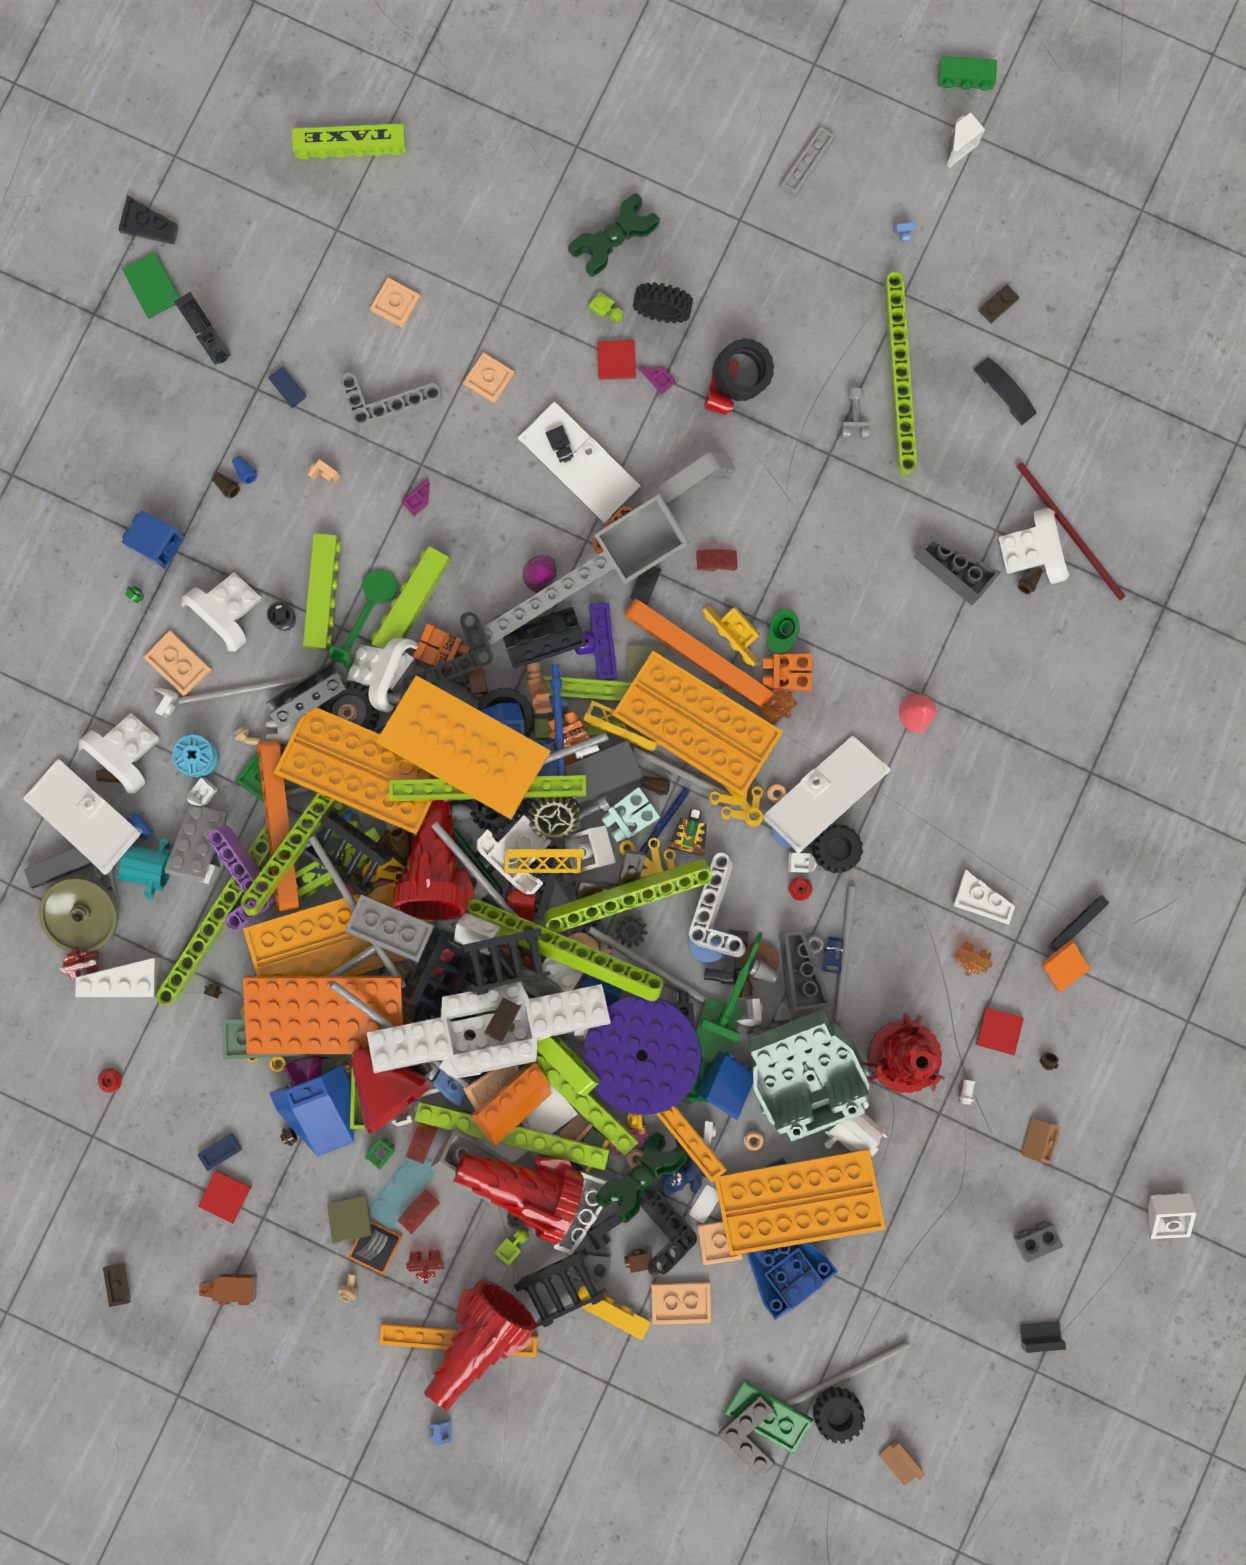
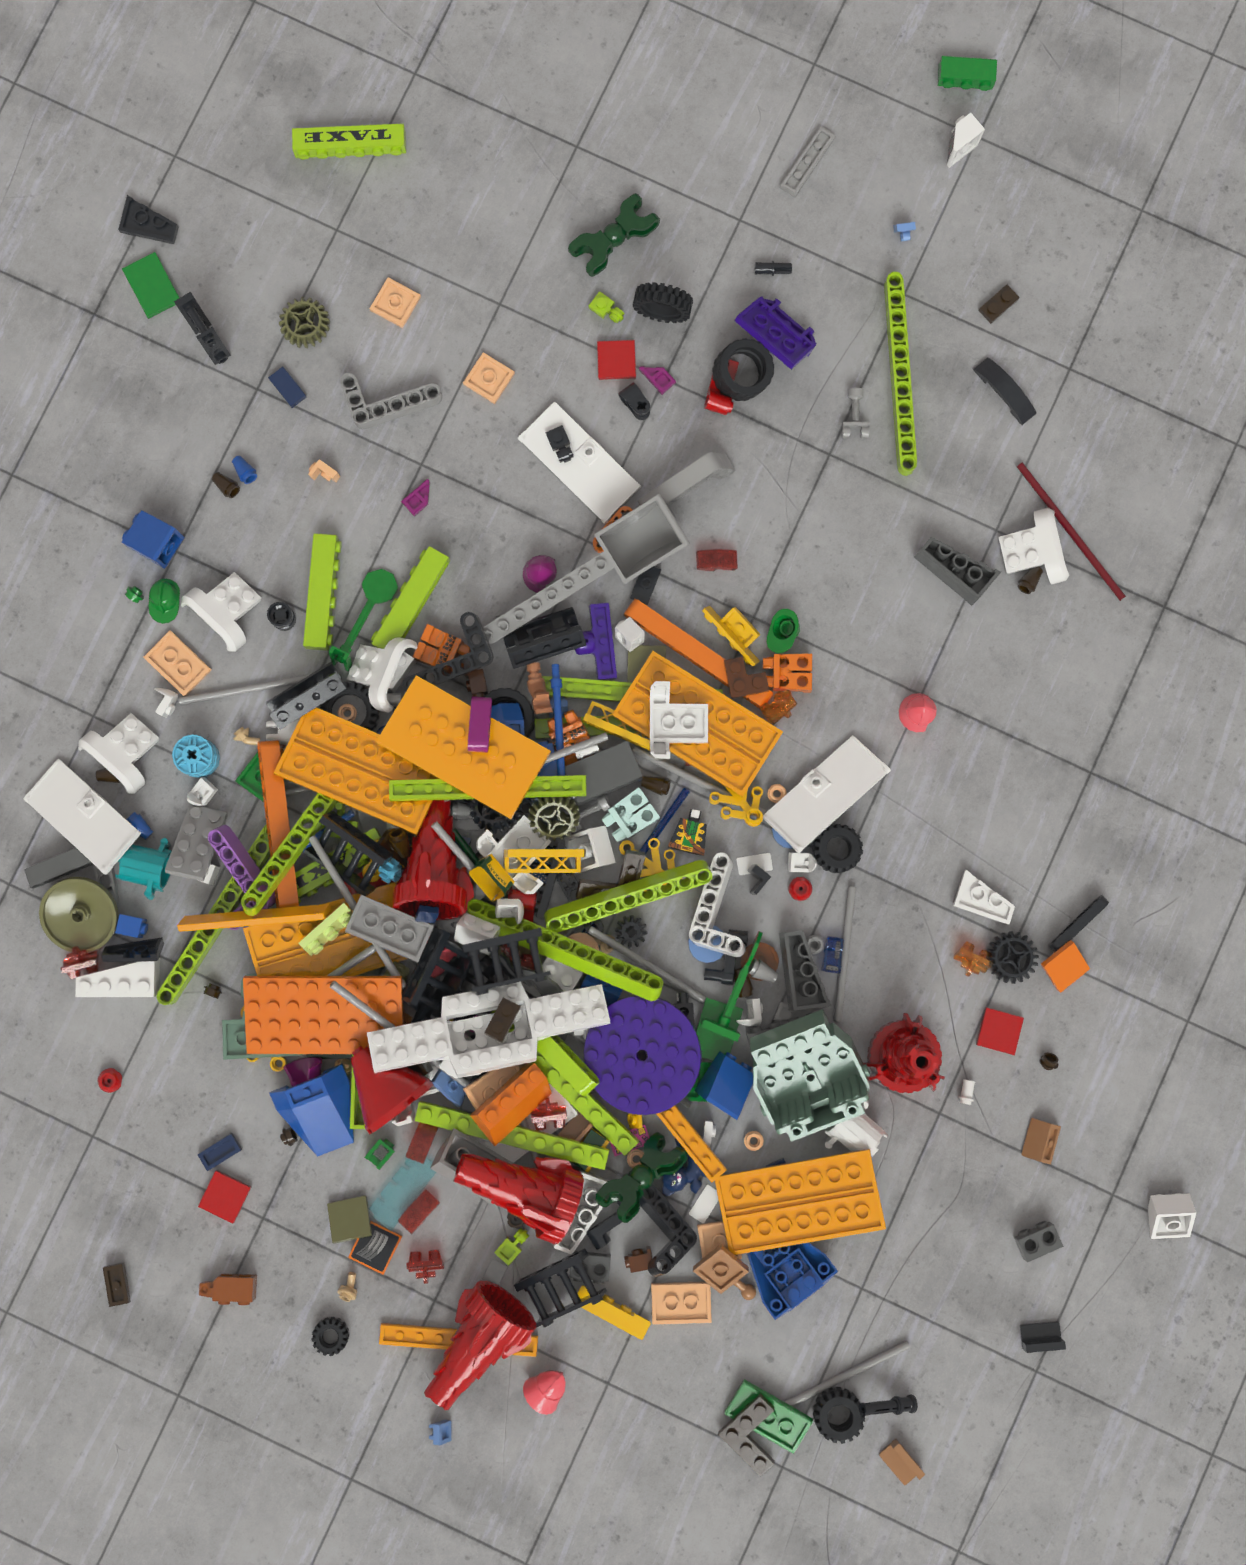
none -> black wing [101,937,164,962]
none -> blue brick [115,914,148,938]
none -> green piece [149,578,180,624]
none -> light orange tile [177,904,331,932]
none -> olive gear [279,297,330,348]
none -> yellowish green plate [299,903,353,956]
none -> black tyre [311,1317,349,1356]
none -> medium azure gear [378,858,403,884]
none -> dark blue tile [415,905,439,923]
none -> magenta beam [468,696,492,752]
none -> yellow piece [469,854,515,902]
none -> white plate [495,898,524,924]
none -> coral helmet [523,1370,566,1415]
none -> clear red hips [531,1097,567,1131]
none -> white brick [615,617,645,652]
none -> black piece [618,382,650,420]
none -> white piece [650,681,708,759]
none -> medium nougat plate [693,1244,756,1300]
none -> reddish brown plate [724,657,769,699]
none -> dark purple plate [734,296,817,370]
none -> white sticker [736,853,773,875]
none -> black panel [747,864,771,895]
none -> black axle [755,261,792,276]
none -> black pin [859,1394,918,1416]
none -> black gear [985,931,1039,984]

